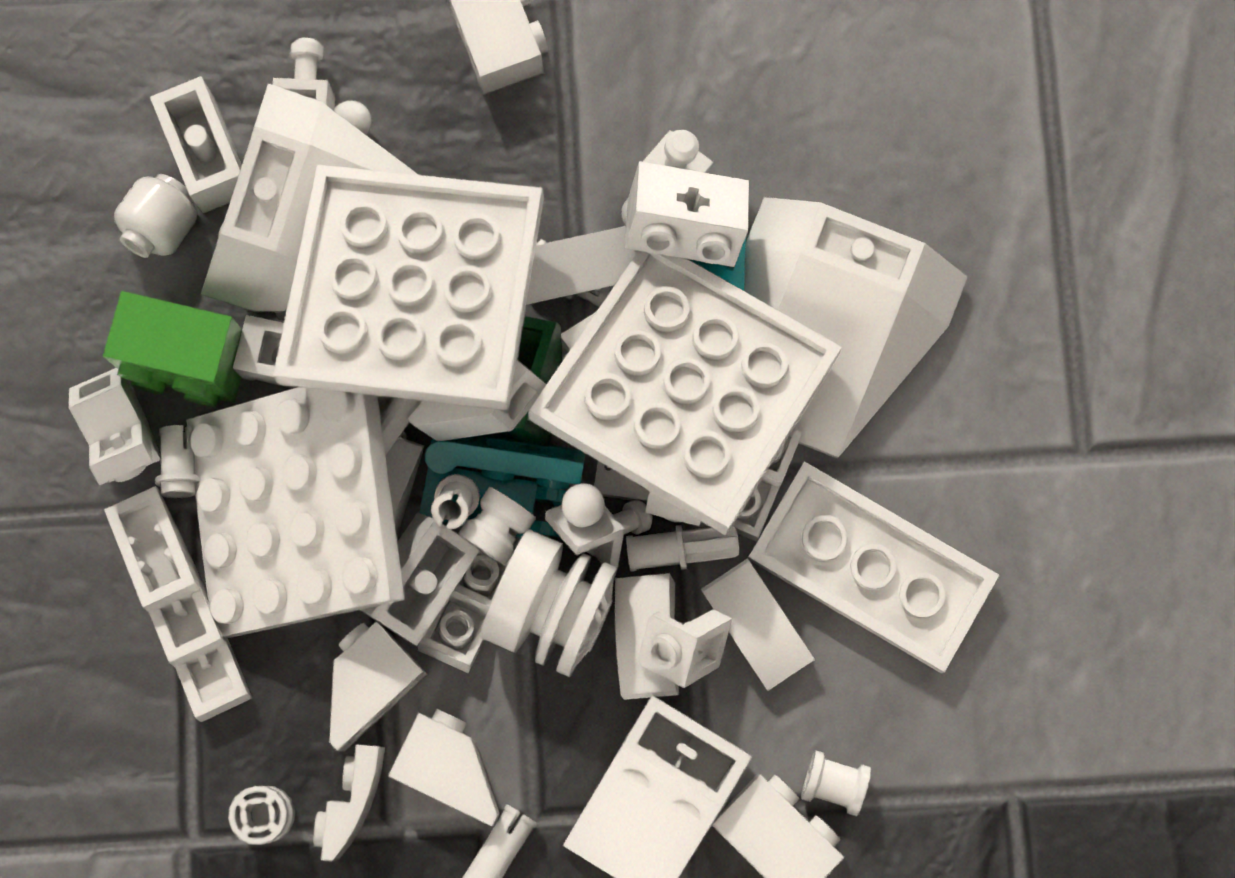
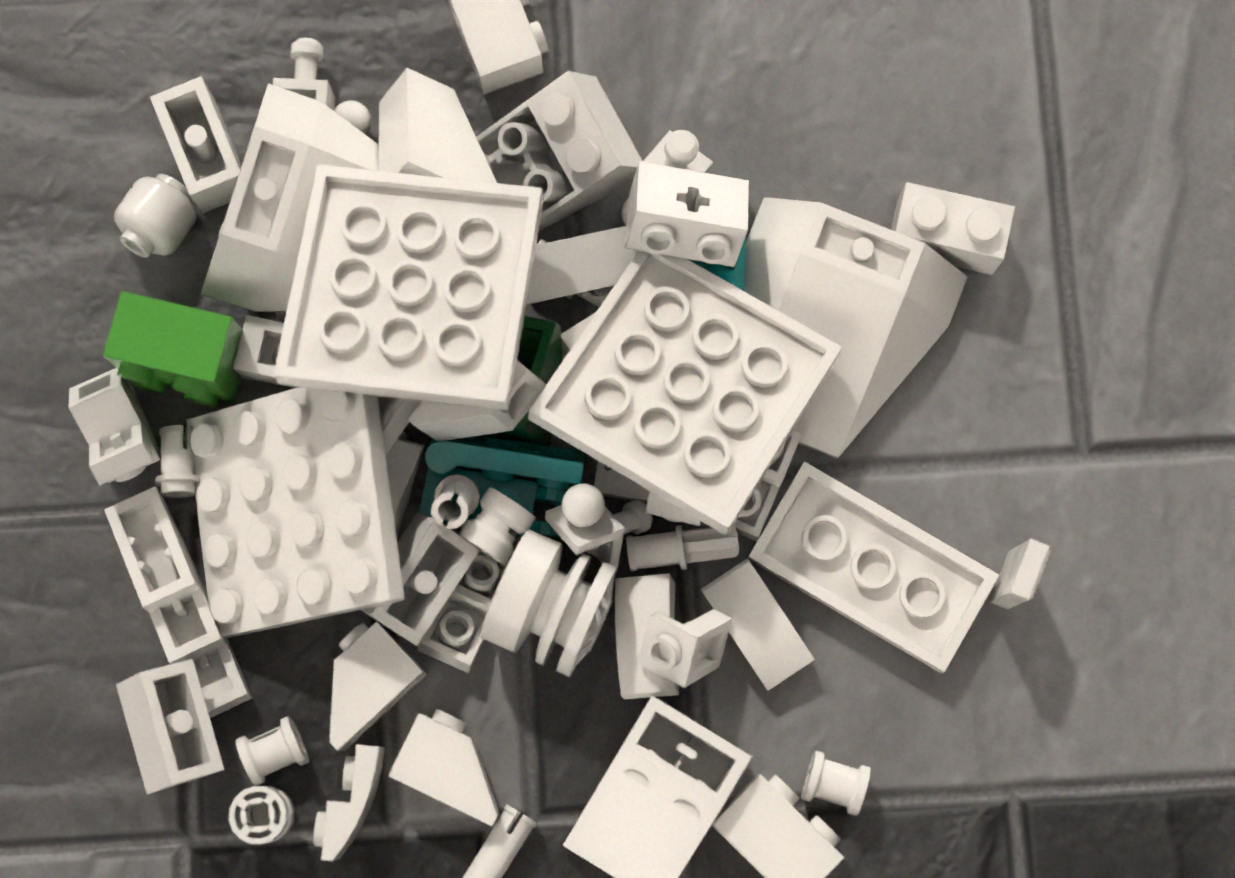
none -> white brick [116,659,224,794]
none -> white bush [236,716,309,786]
none -> white slope [378,68,497,183]
none -> white slope [476,71,643,231]
none -> white brick [891,182,1015,275]
none -> white tile [989,538,1051,609]

